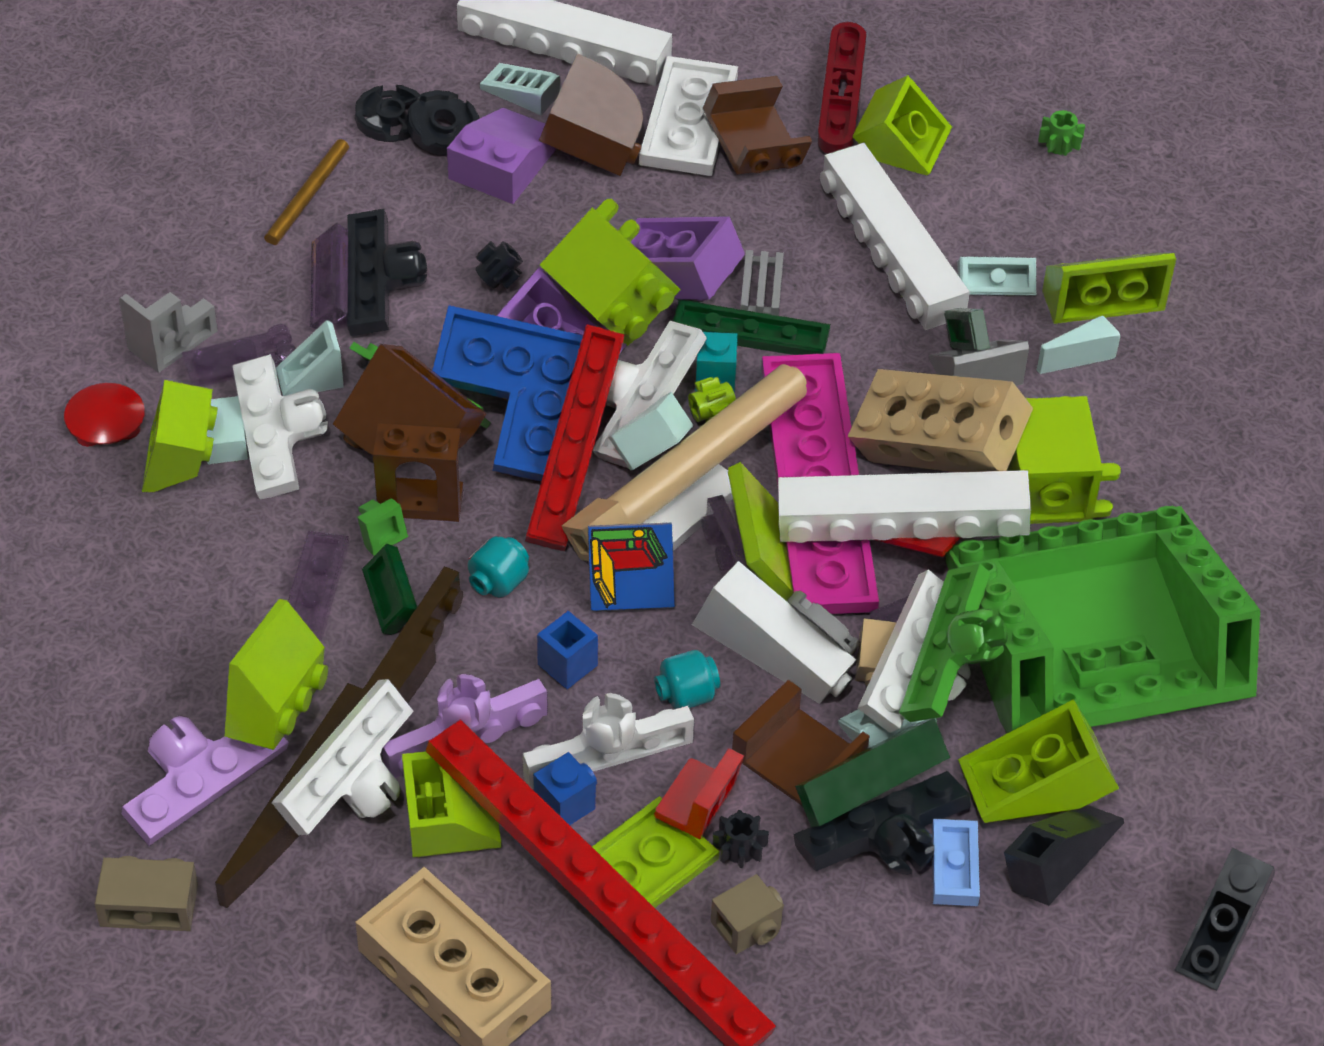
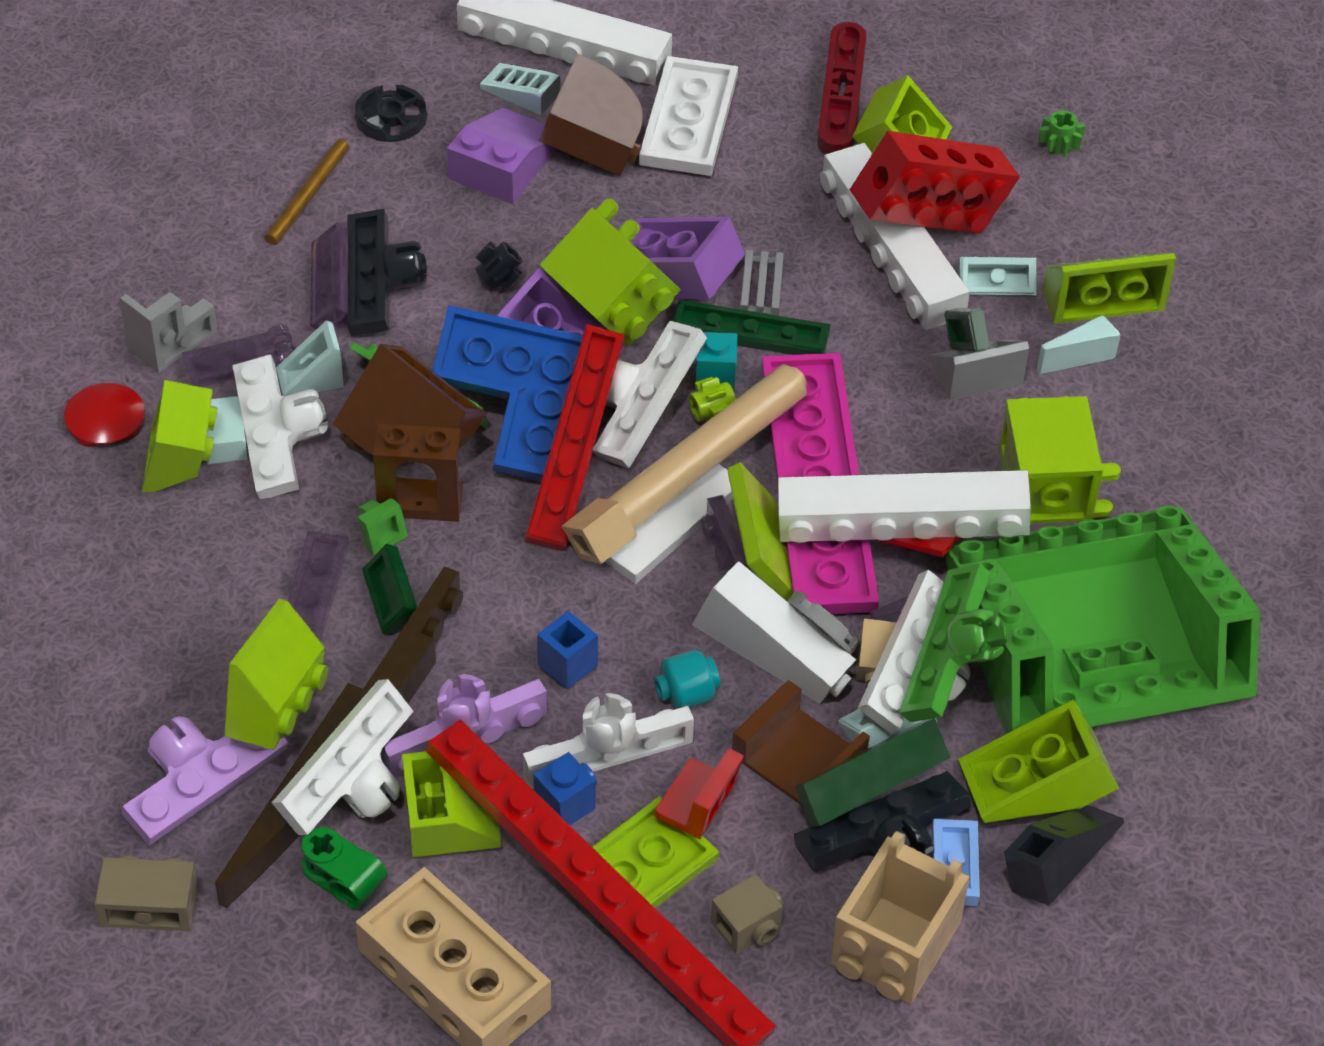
black tile [406,90,480,156] -> none
teal head [467,536,529,598] -> none
tile [588,522,675,610] -> none
light aqua slope [608,392,693,471] -> none
reddish brown panel [702,76,812,175] -> none
black gear [712,810,769,868] -> none
tan brick [848,369,1033,472] -> none
black slope [1175,848,1275,991] -> none
none -> green piece [302,827,388,910]
none -> tan container [830,831,970,1004]
none -> red brick [849,131,1020,233]

